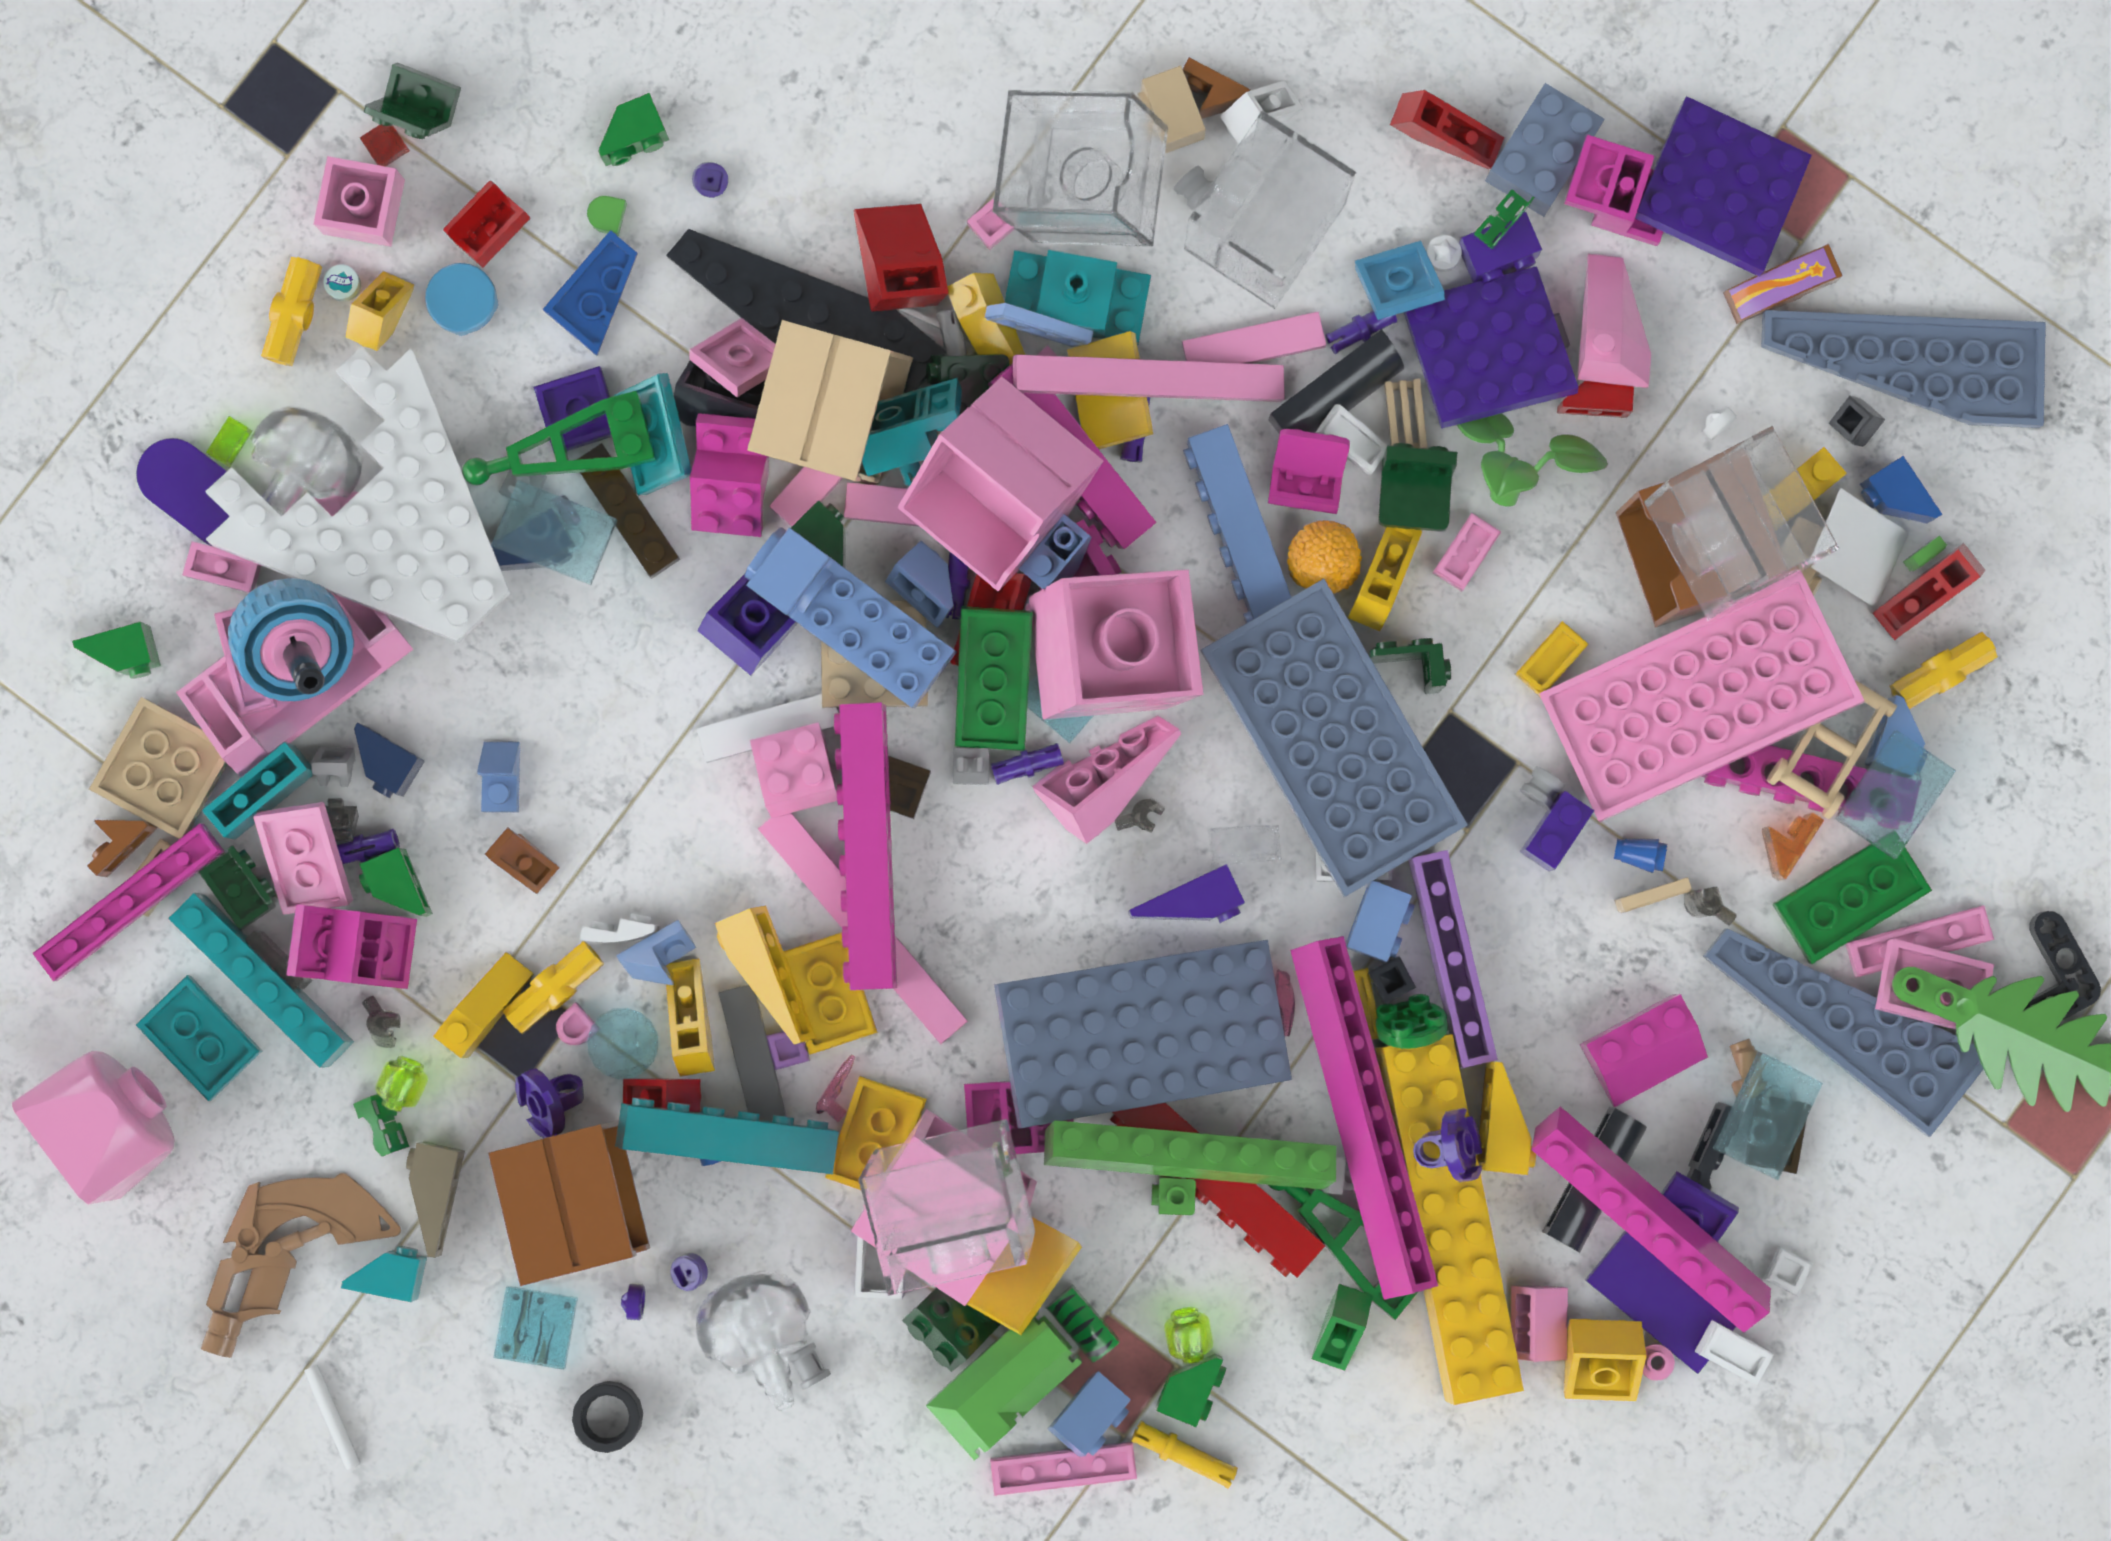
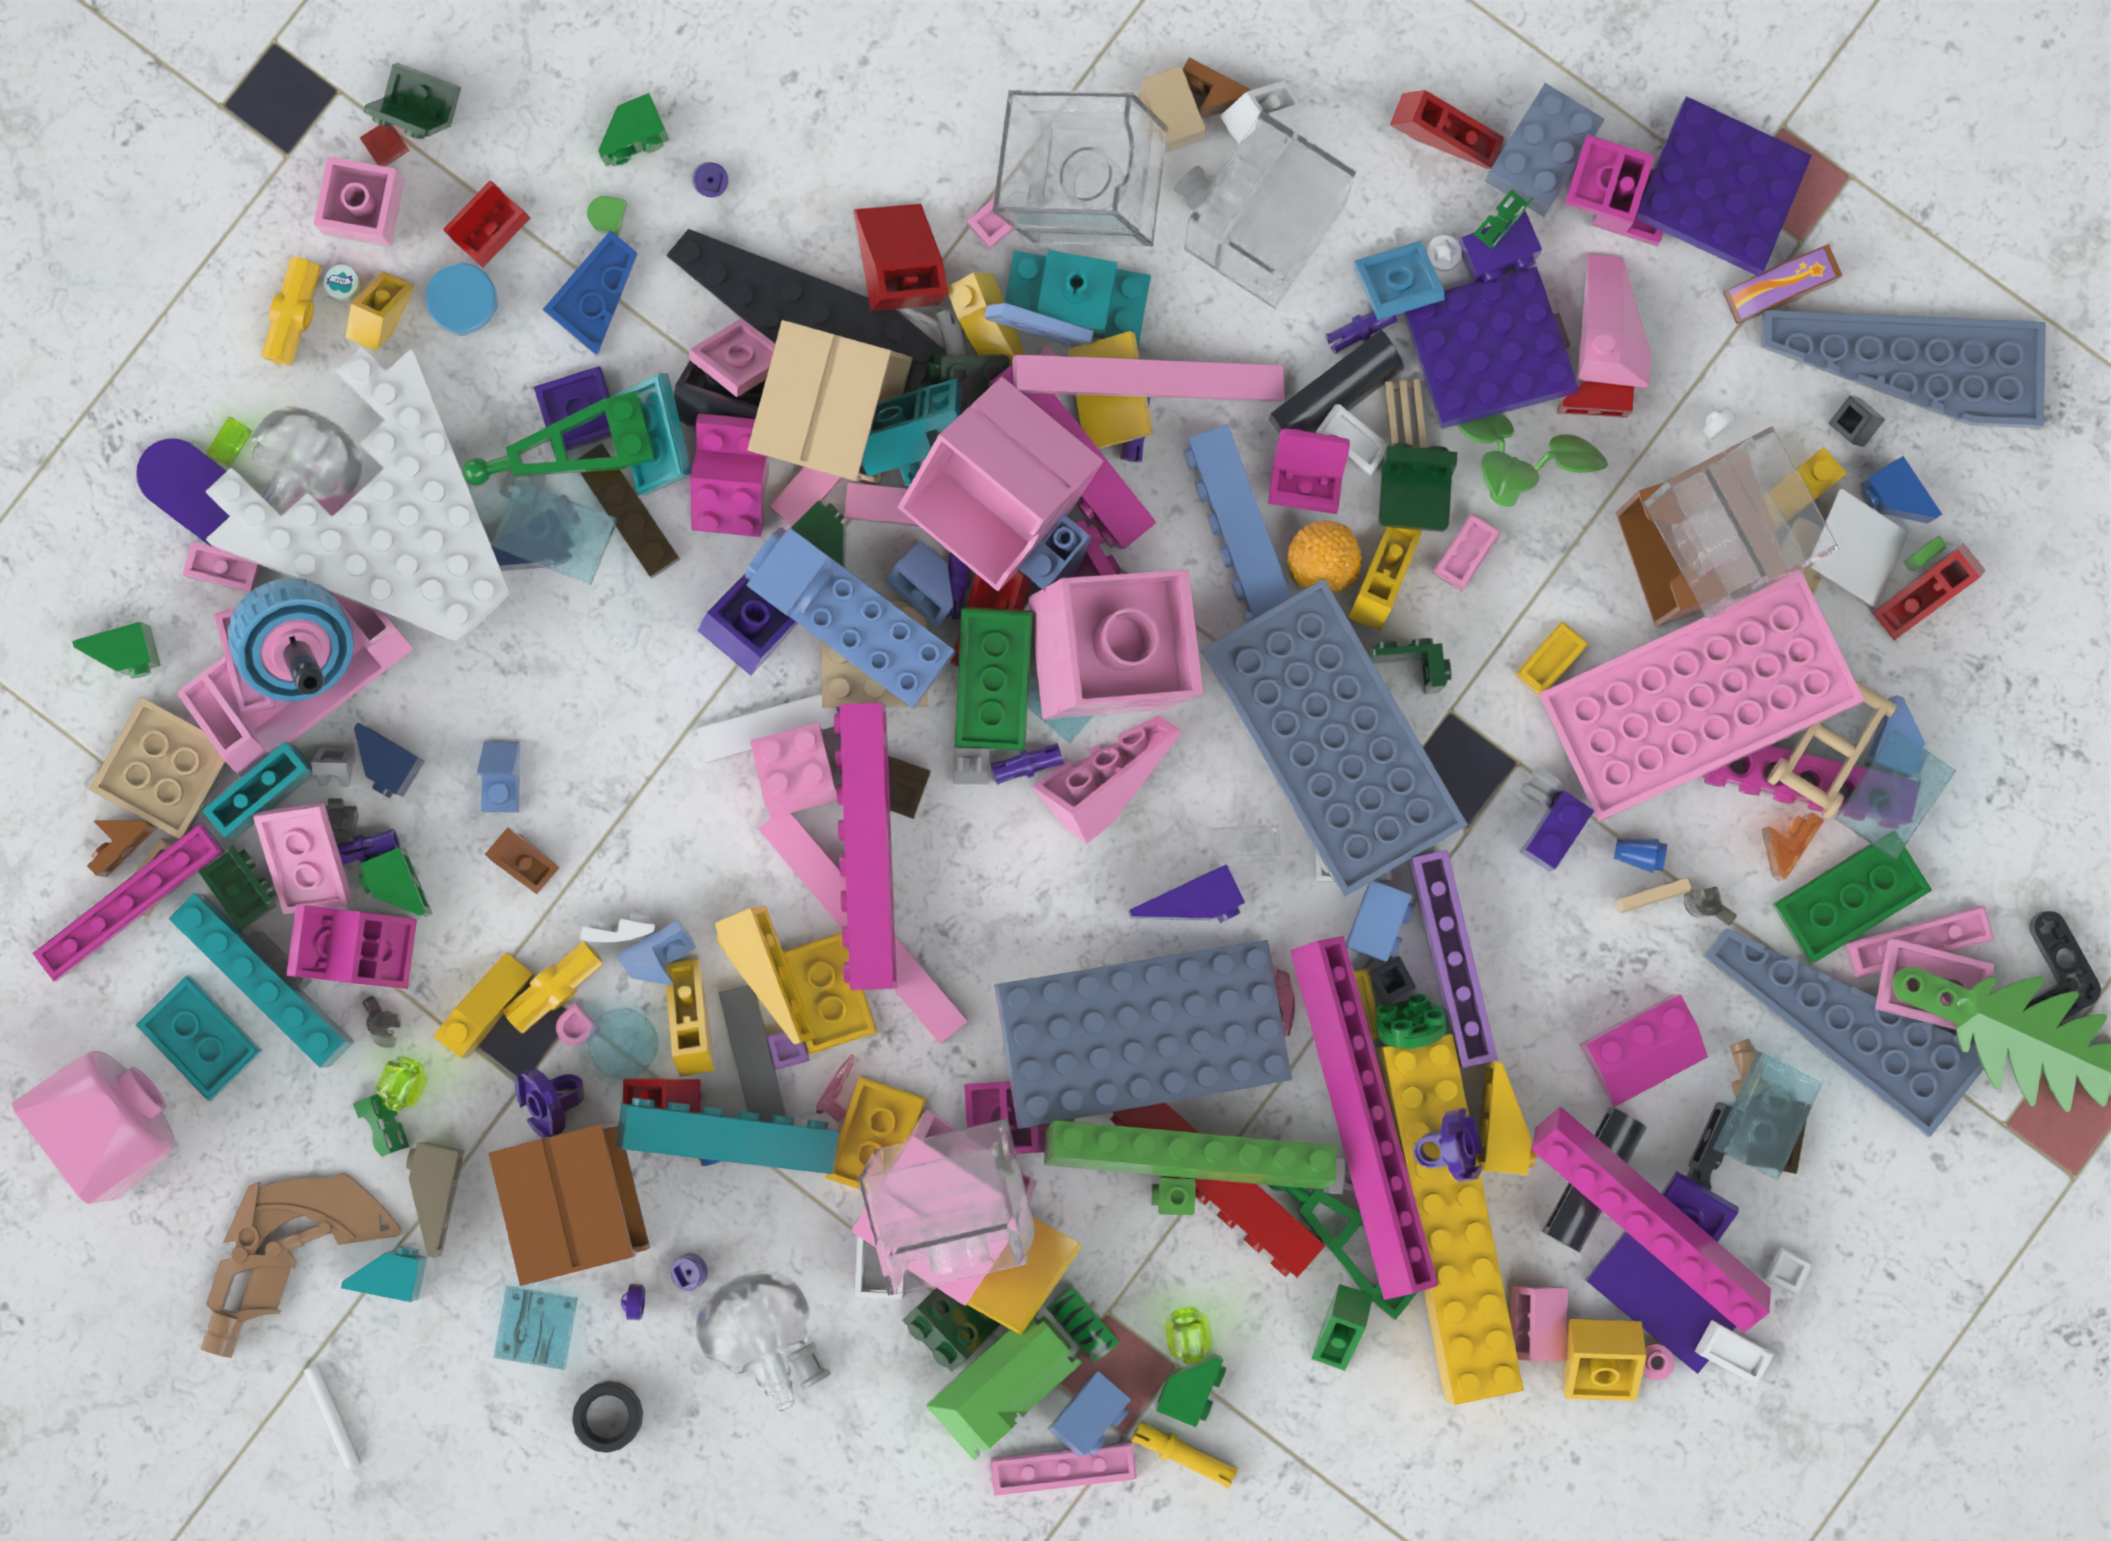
clear smoke piece [1115,798,1166,833] -> none
bright pink tile [1182,312,1326,364] -> none
yellow piece [1889,632,1998,709] -> none

